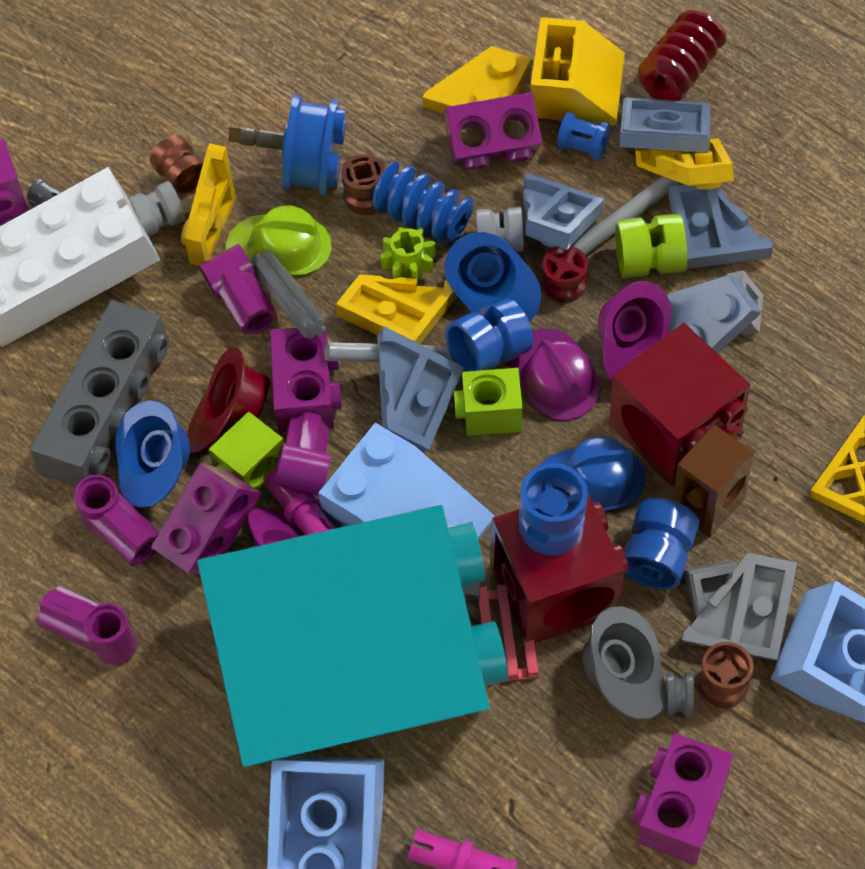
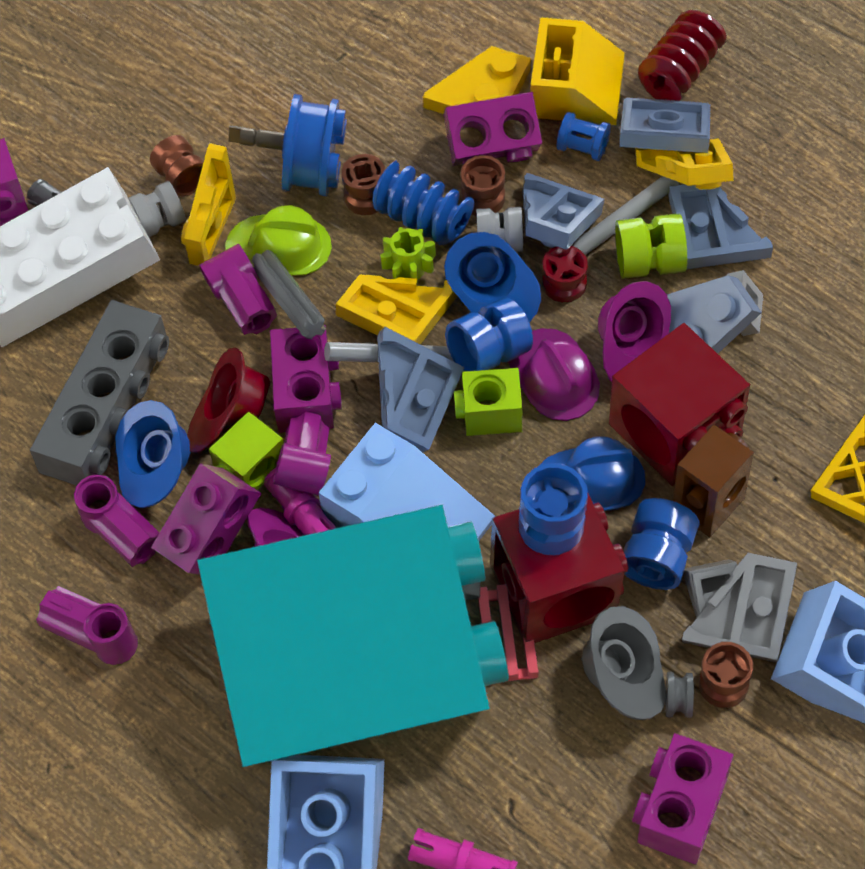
none -> copper wheel [460,155,505,216]

